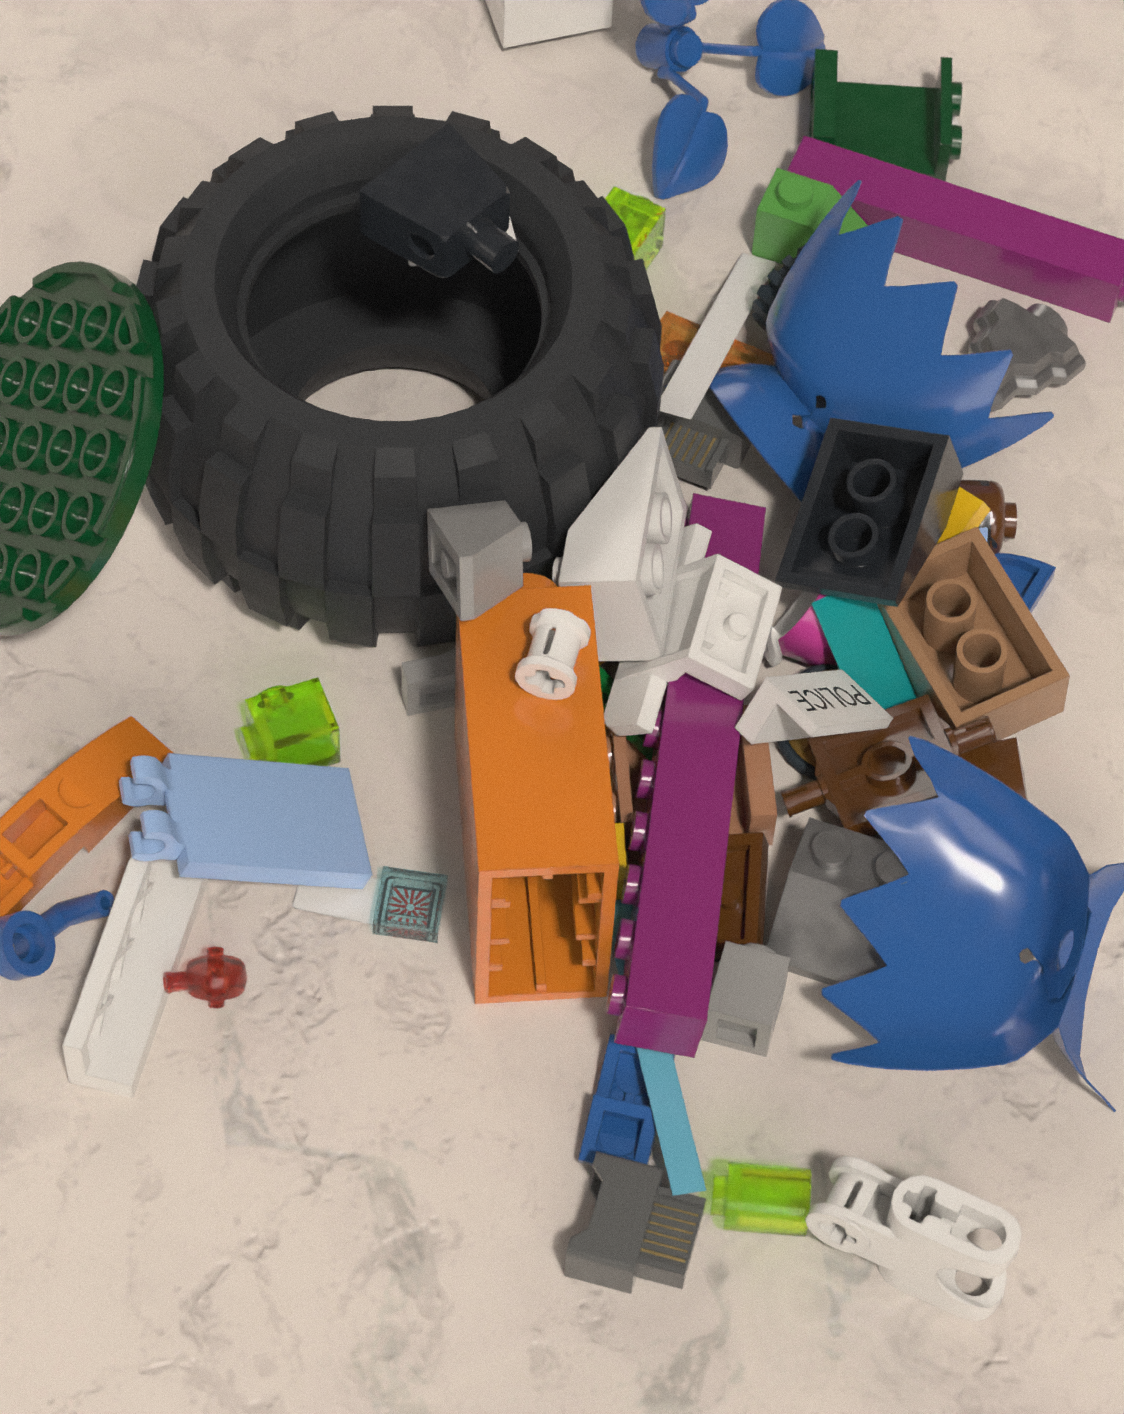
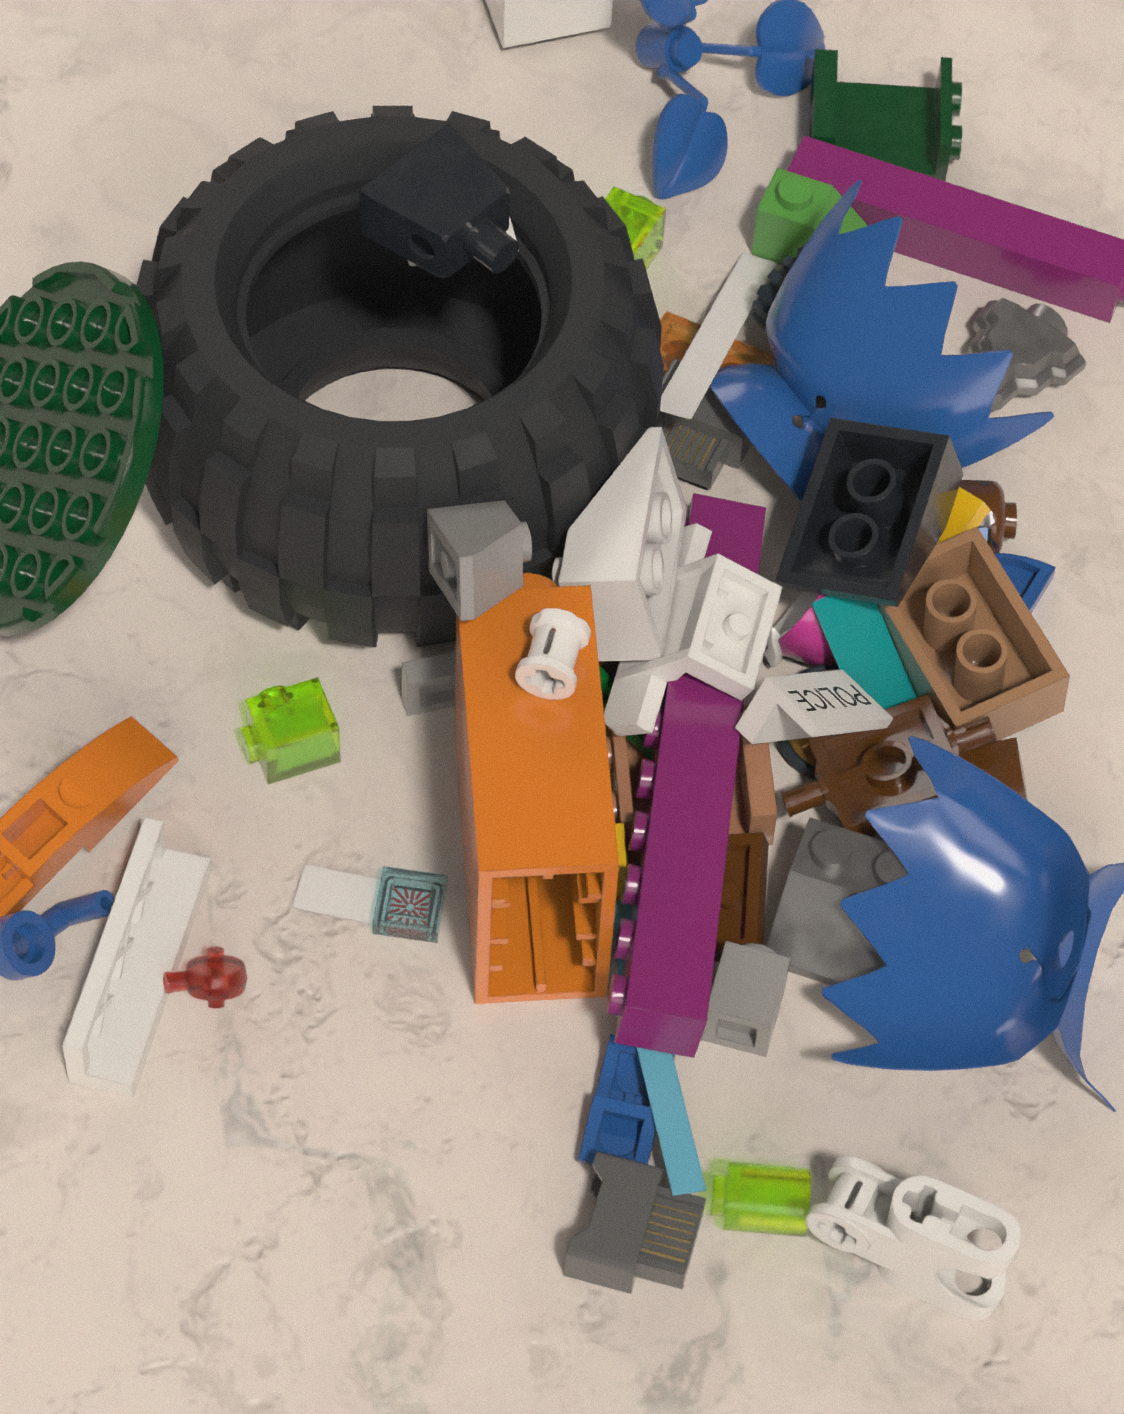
light blue tile [119,753,372,889] -> none

